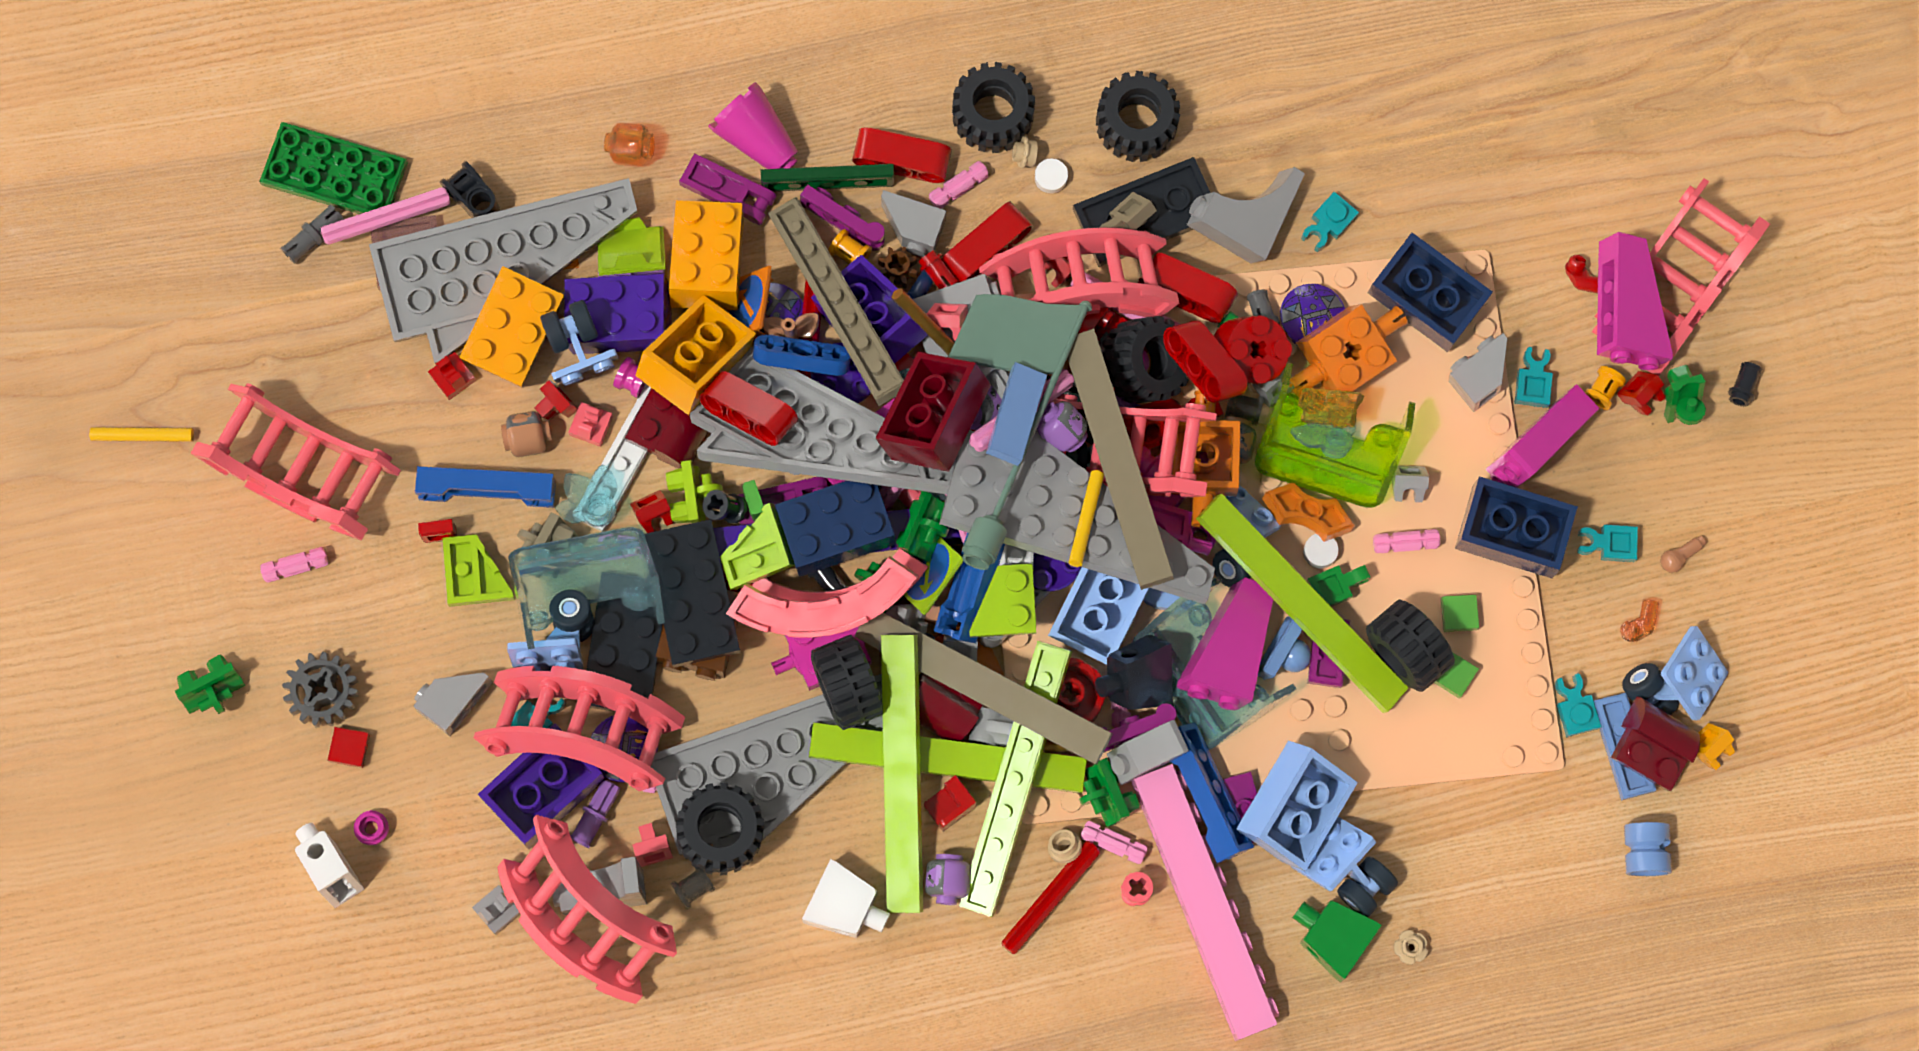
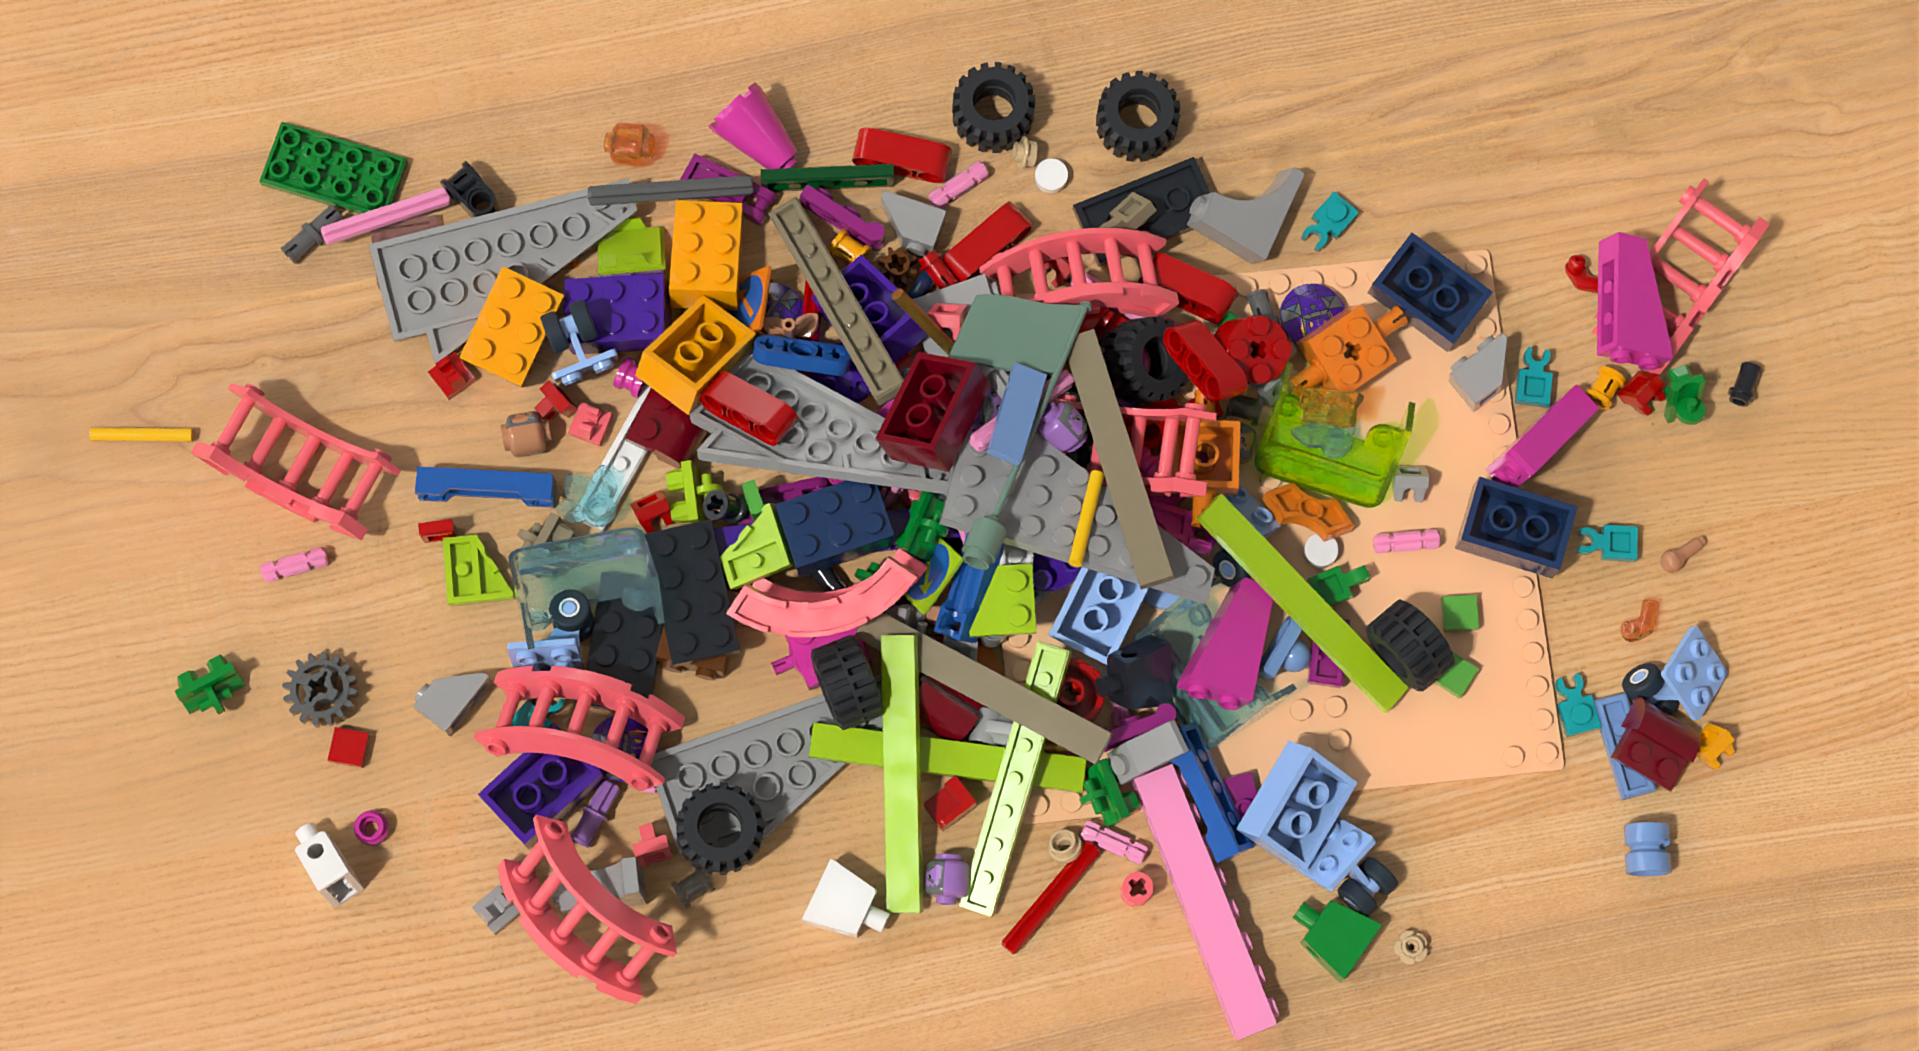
none -> dark grey axle [587,176,753,206]

